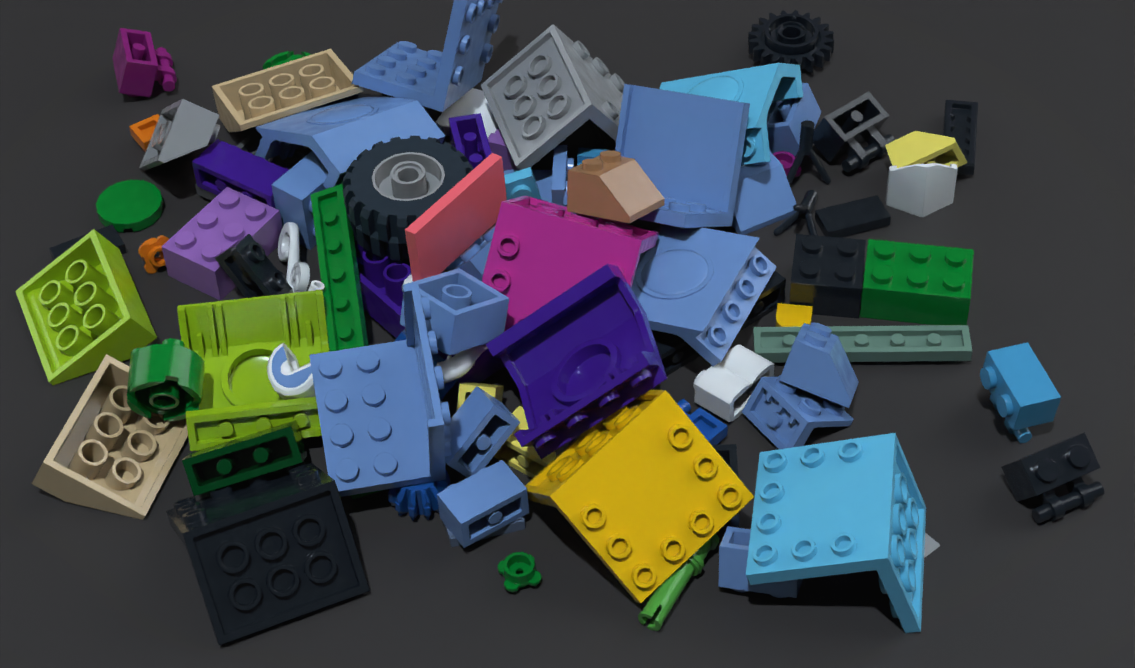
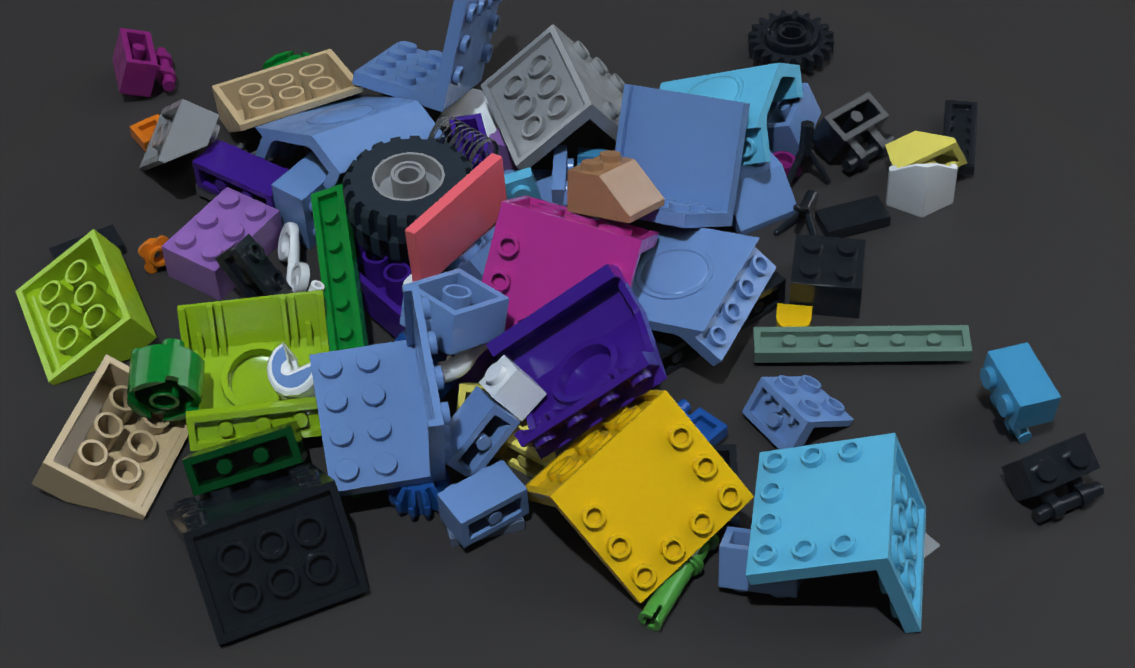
green tile [96,179,163,232] -> none
green plate [498,552,542,592] -> none
white brick [693,344,774,422] -> none
medium blue slope [779,322,859,408] -> none
green brick [860,239,974,325] -> none
none -> dark grey piece [429,115,499,166]
none -> white brick [479,355,547,421]

